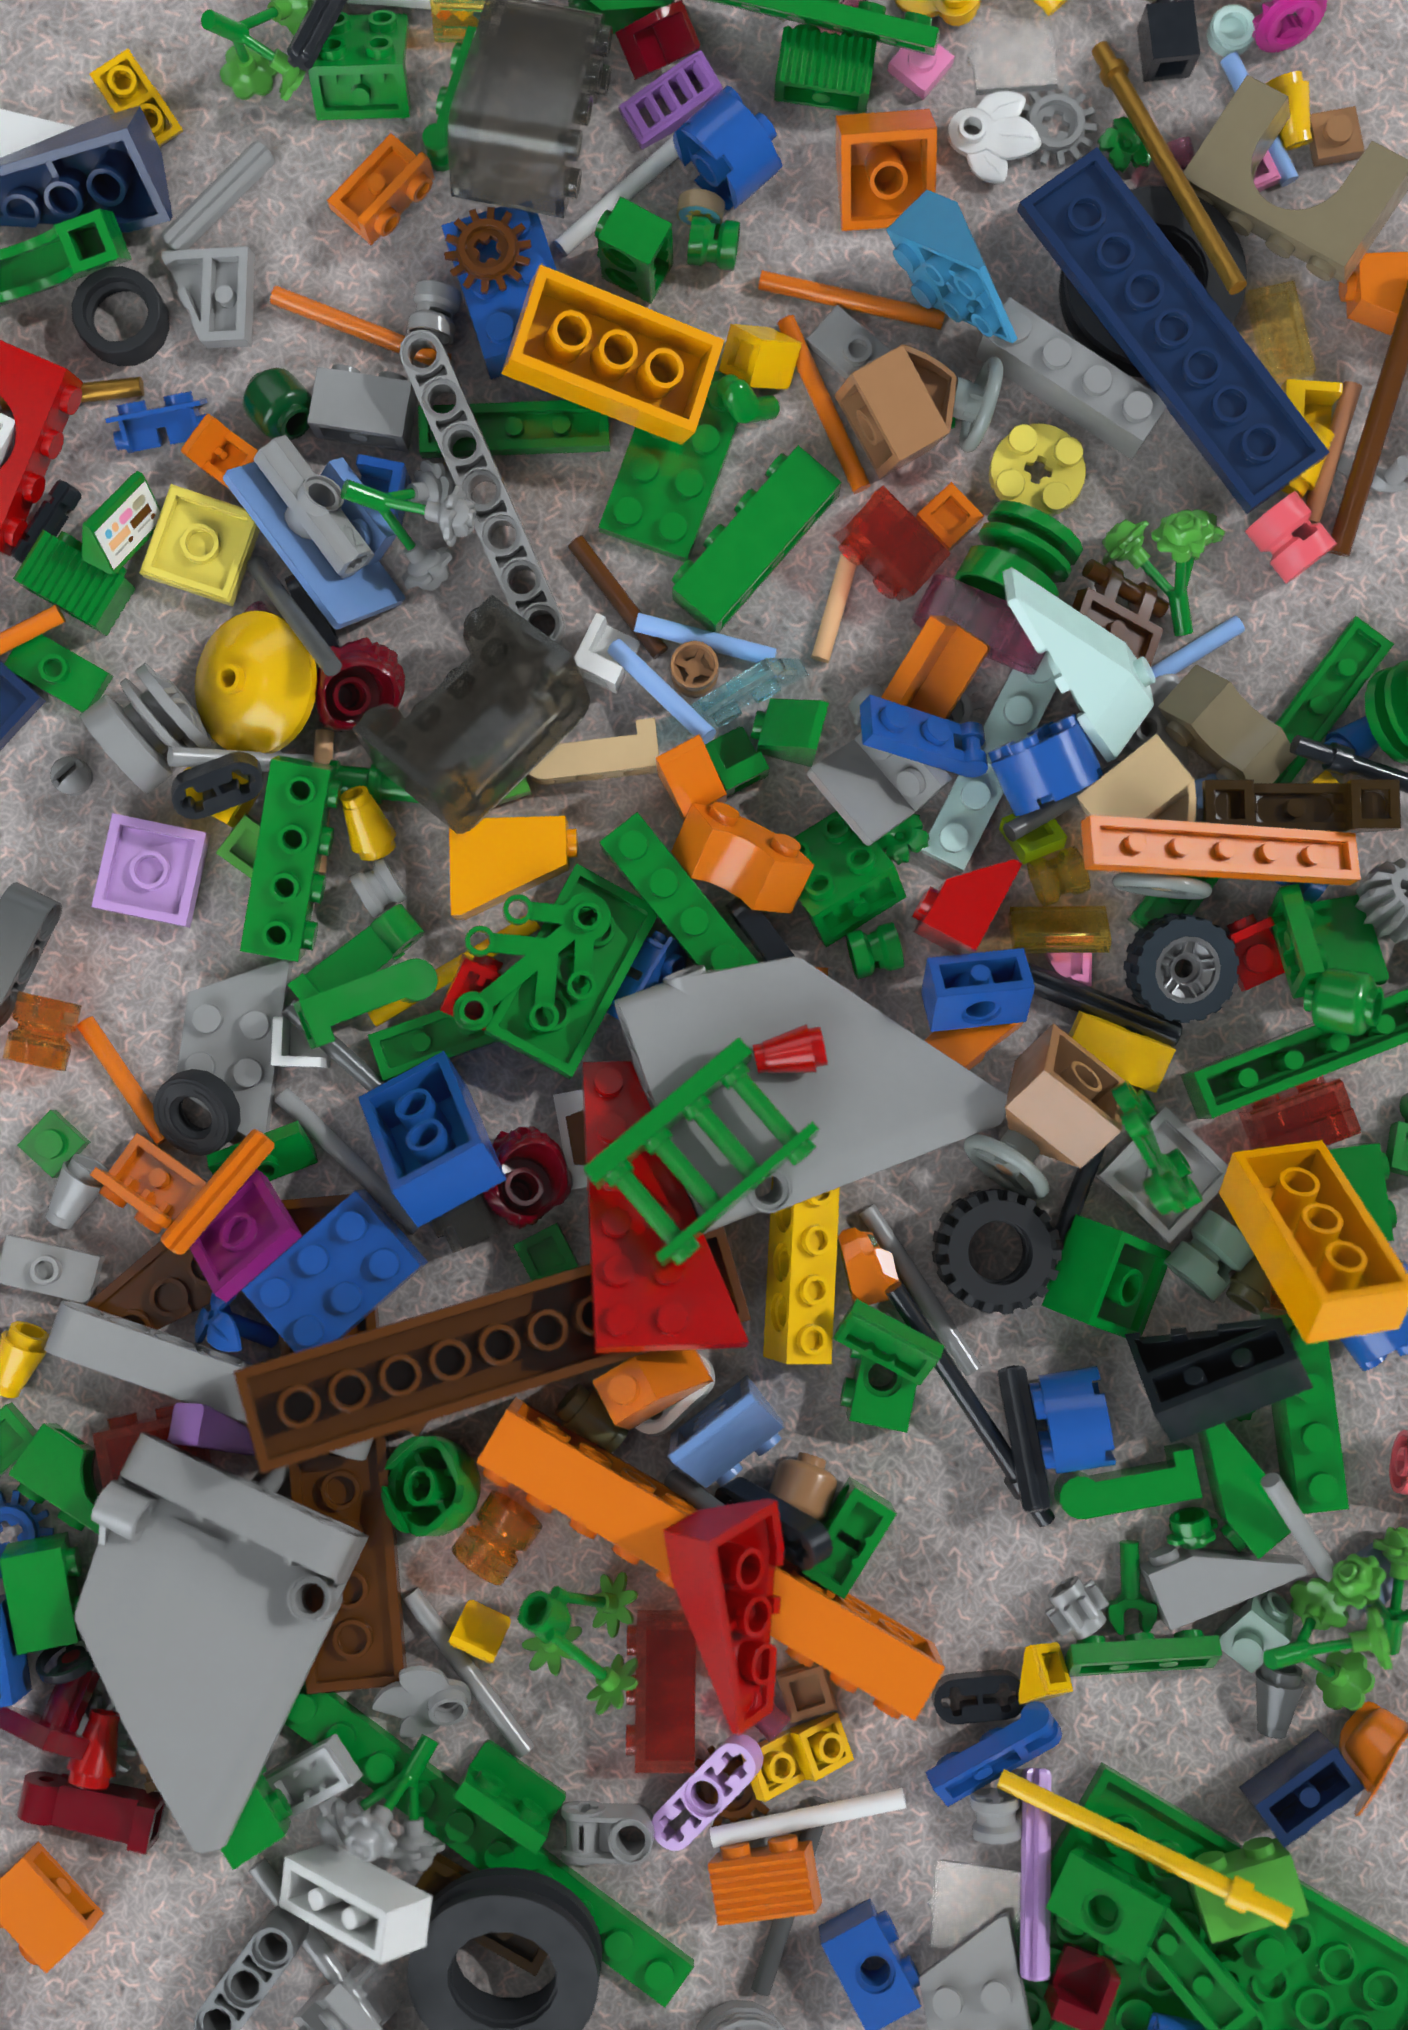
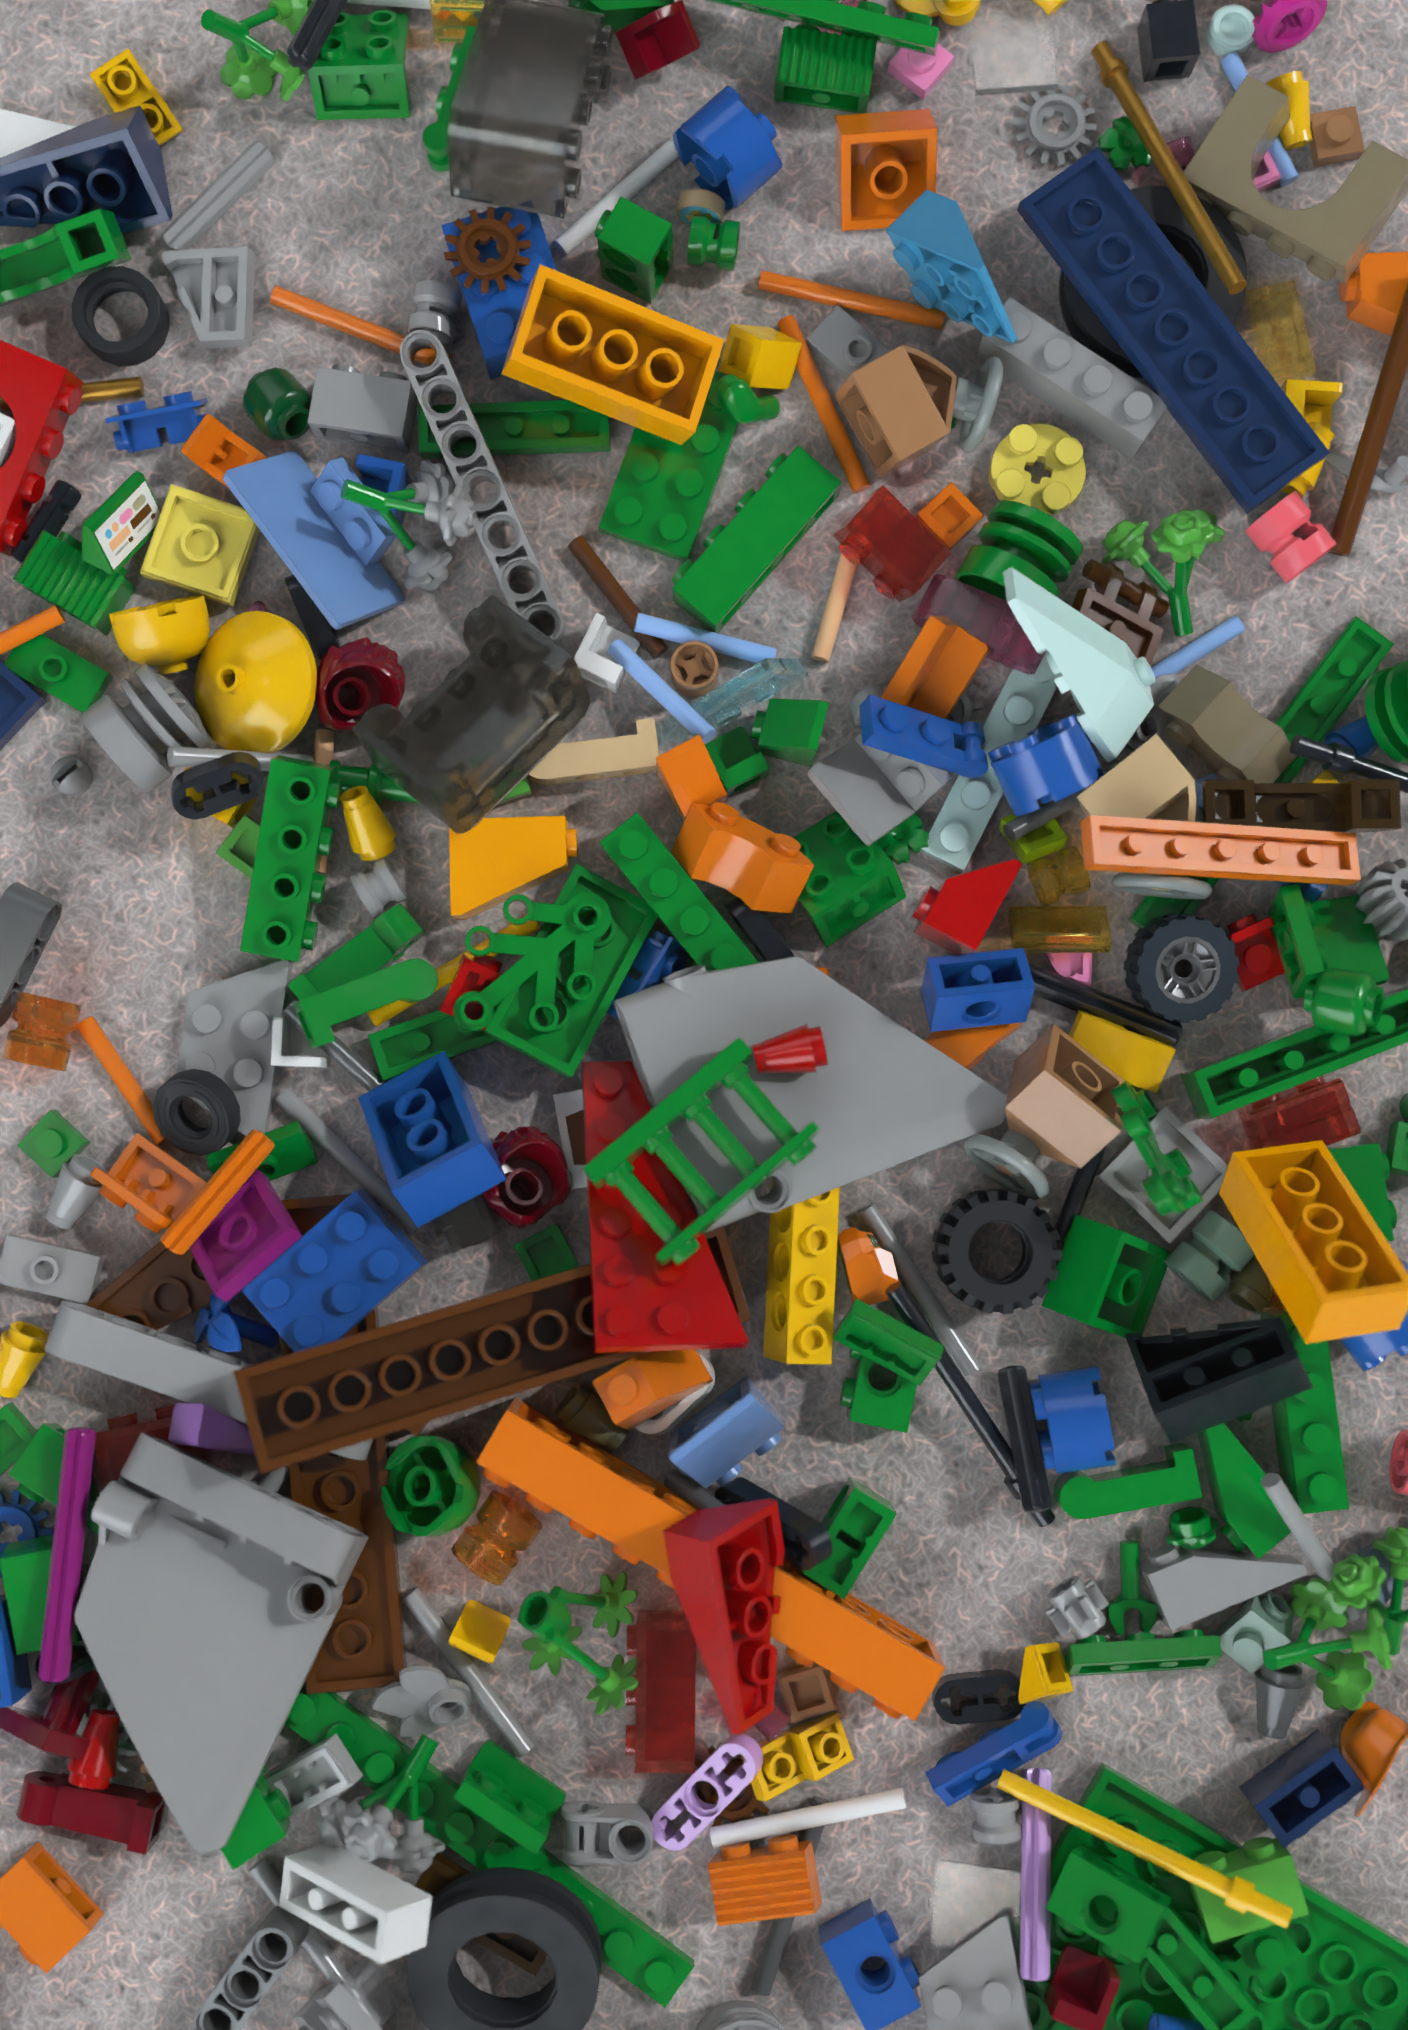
lavender plate [91,813,211,928] -> none
dark grey bar [247,556,342,676] -> none
light grey piece [253,435,375,579] -> none
orange bracket [327,133,435,246] -> none
medium lavender slope [619,50,723,150] -> none
medium nougat head [769,1452,837,1523] -> none
green wheel [845,922,905,980] -> none
white plate [947,91,1041,184] -> none
nougat bar [1306,381,1362,524] -> none
none -> magenta axle [38,1427,96,1682]
none -> yellow cylinder [109,595,210,675]

